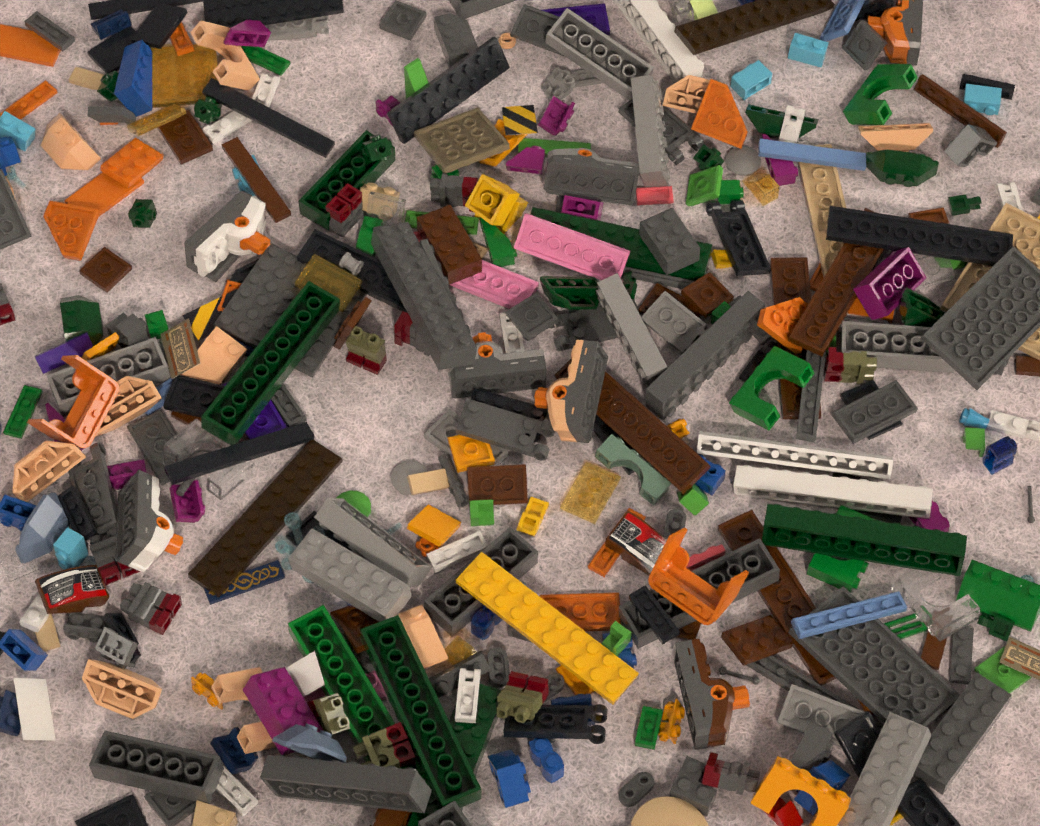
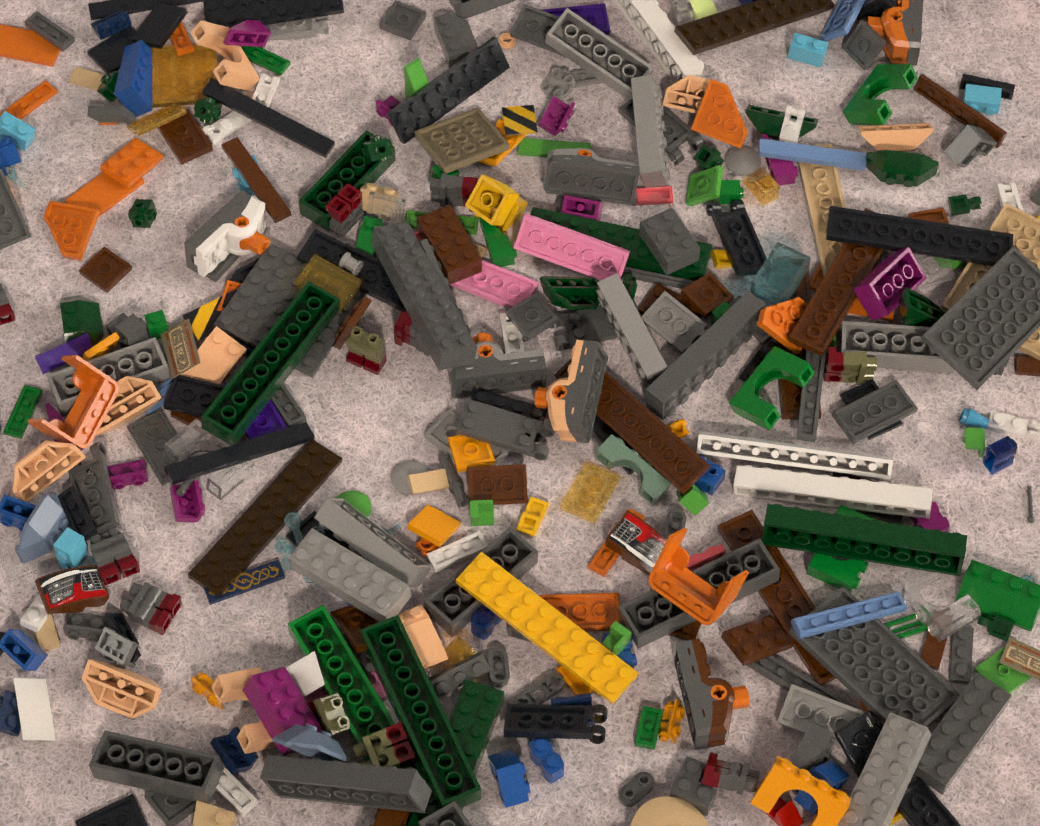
light nougat wedge [41,113,101,170] -> none
dark grey piece [115,470,183,572] -> none
white plate [455,668,481,723] -> none
olive hips [497,671,549,723] -> none
magenta slope [506,146,546,175] -> none
black plate [629,585,680,645] -> none
dark grey hinge [719,667,760,685] -> none
medium azure brick [730,60,772,100] -> none
none -> clear light blue brick [750,242,811,305]

